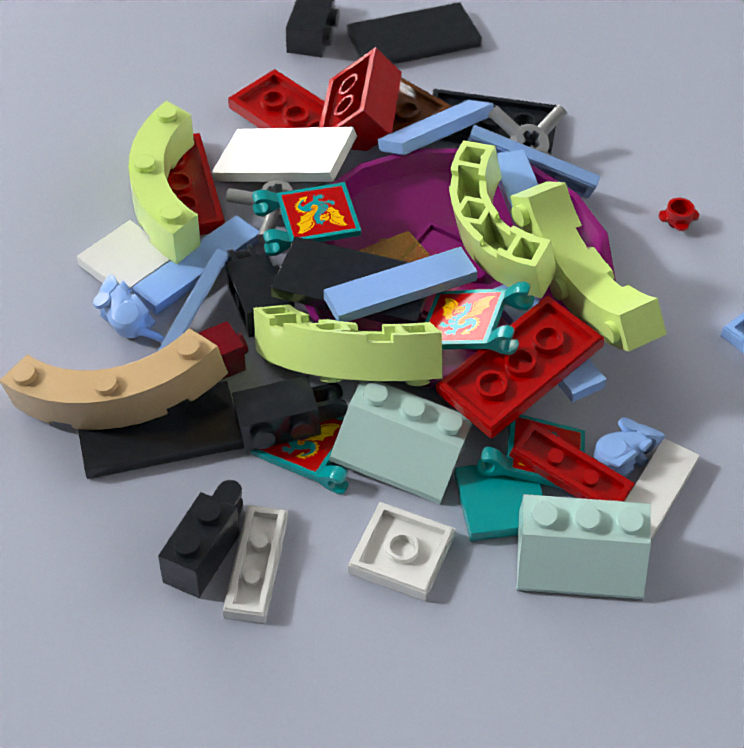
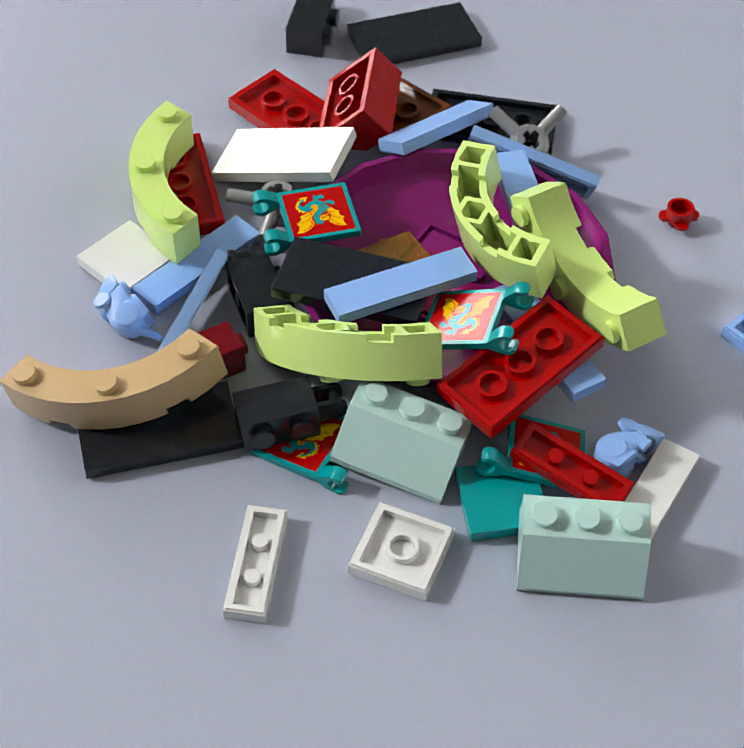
black brick [158,480,243,598] -> none

